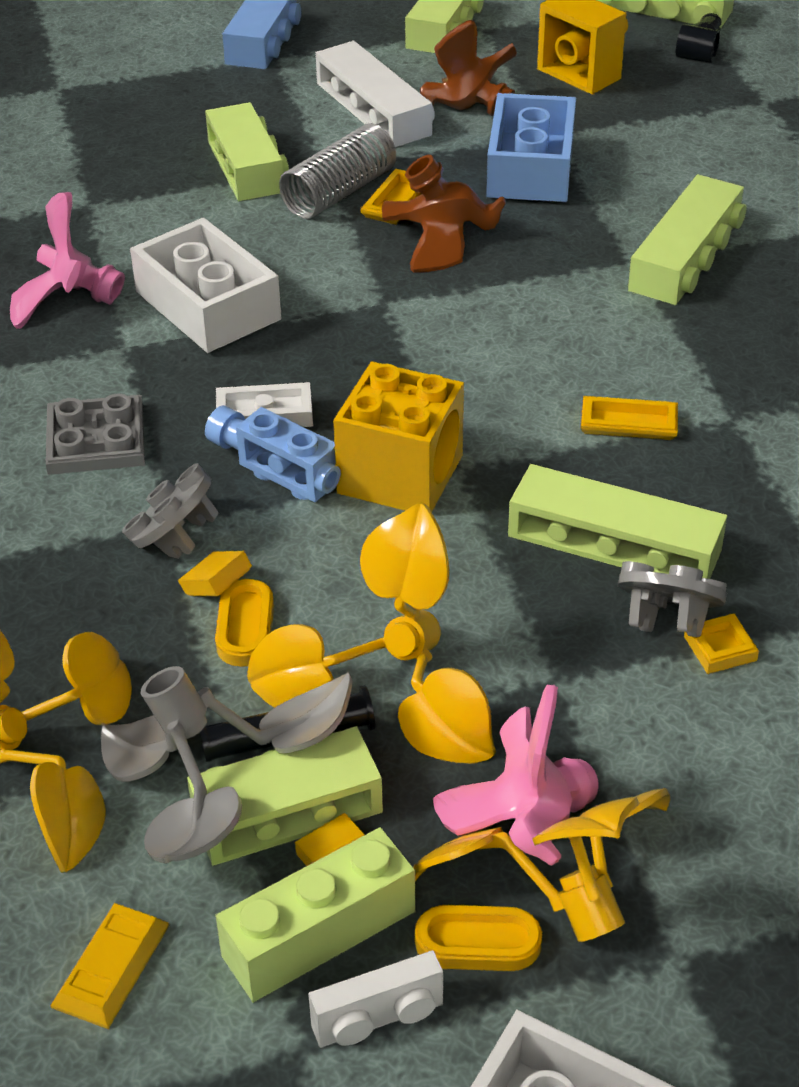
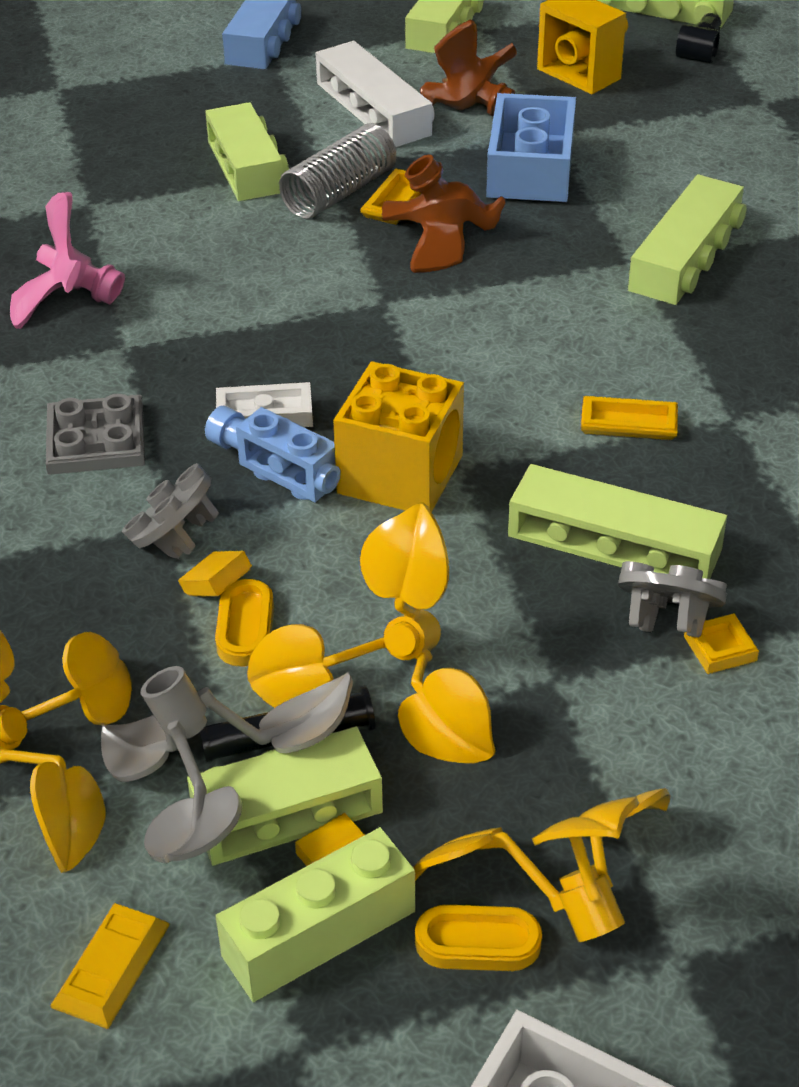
white brick [130,217,281,353] -> none
white plate [308,950,443,1048] -> none
bright pink animal [433,685,599,866] -> none

